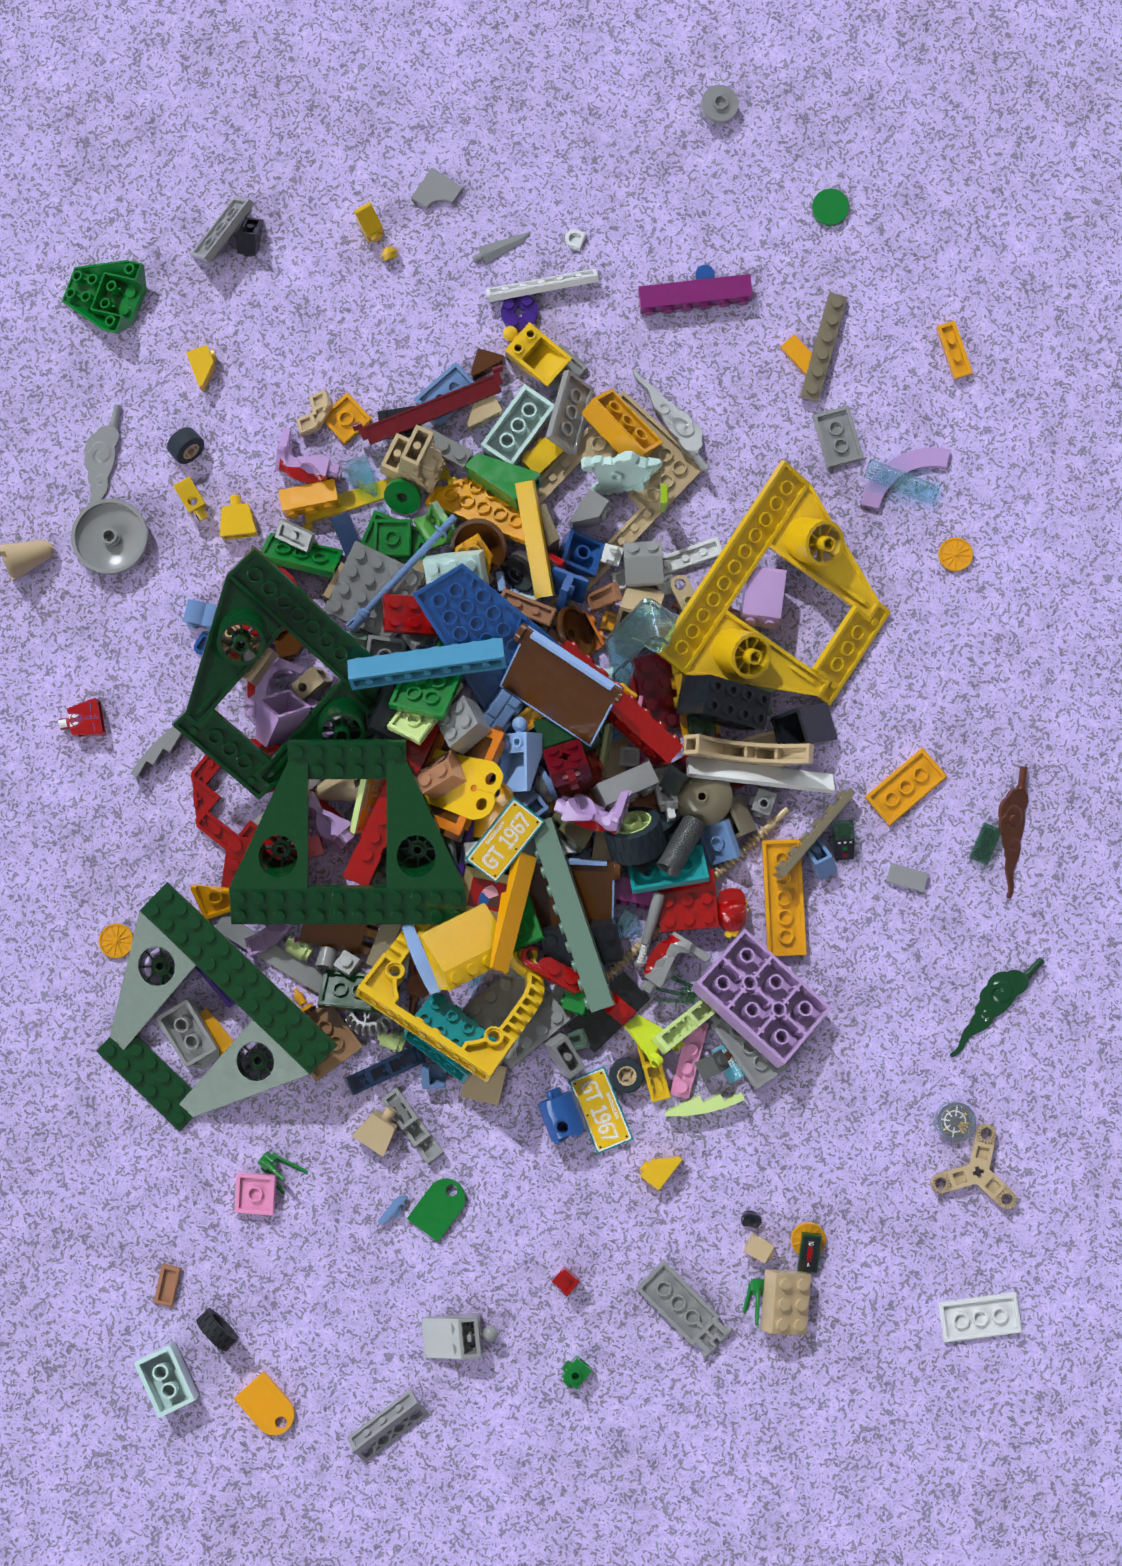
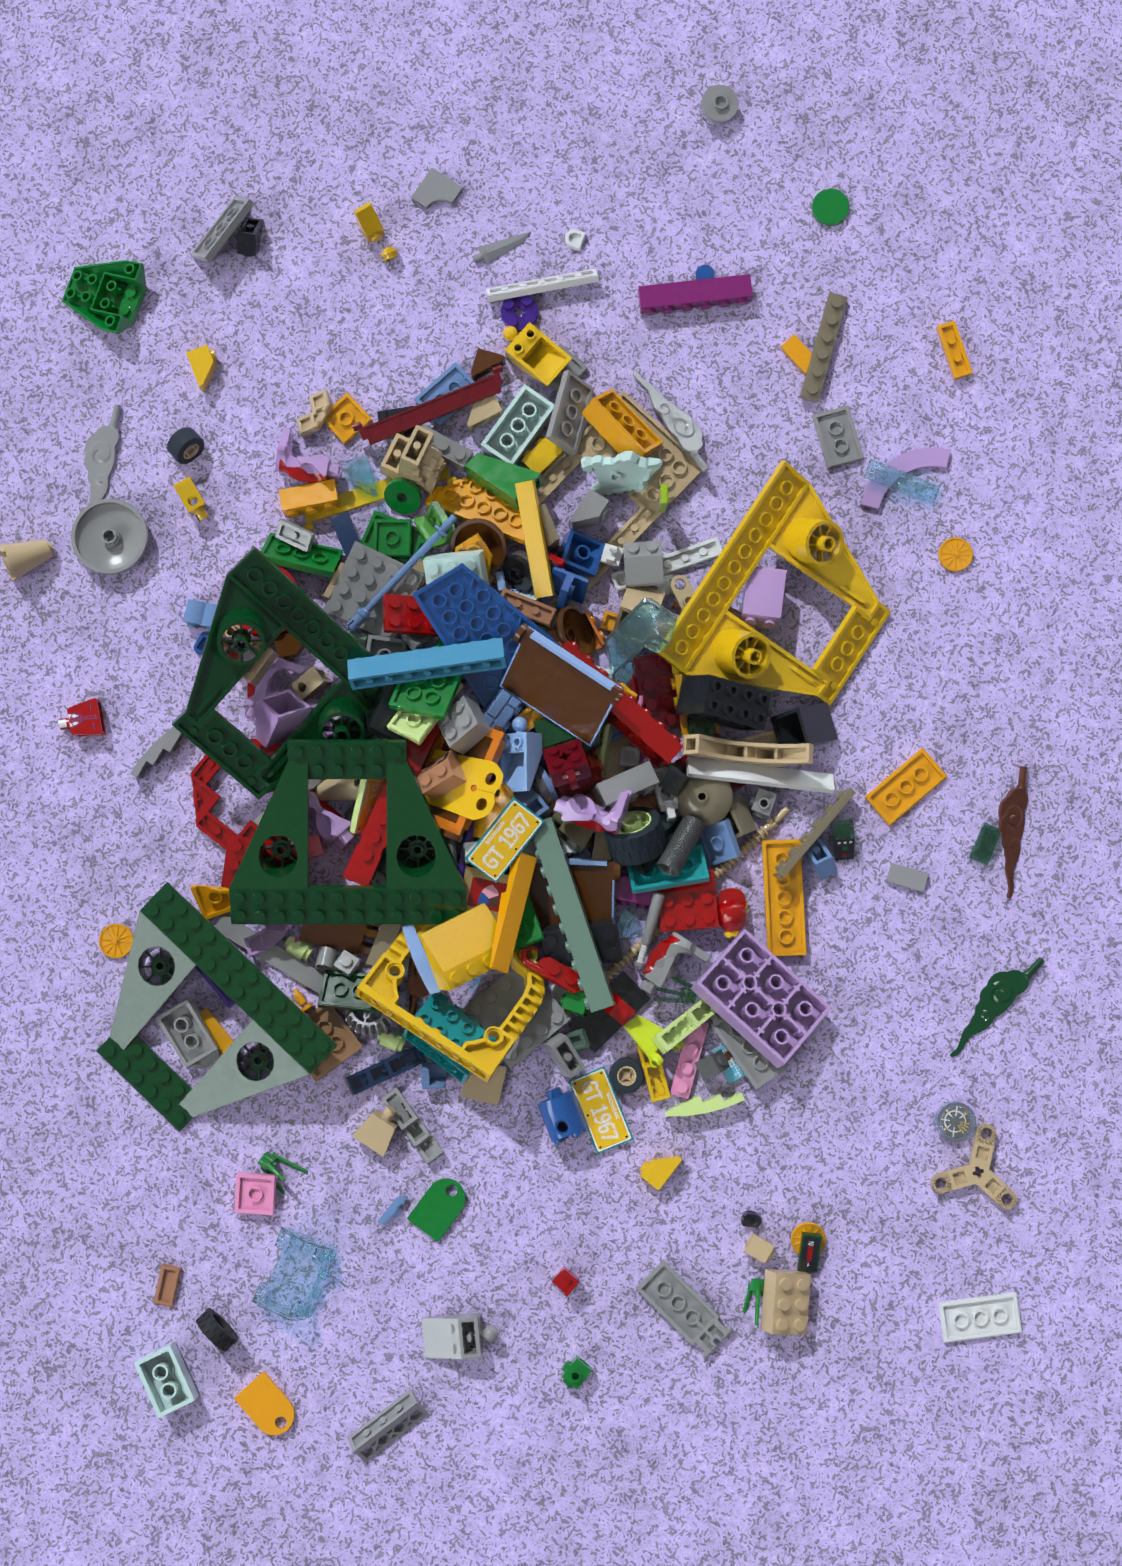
yellow torso [220,494,259,540] -> none
nougat tile [586,582,622,613] -> none
none -> clear light blue windscreen [252,1227,337,1321]

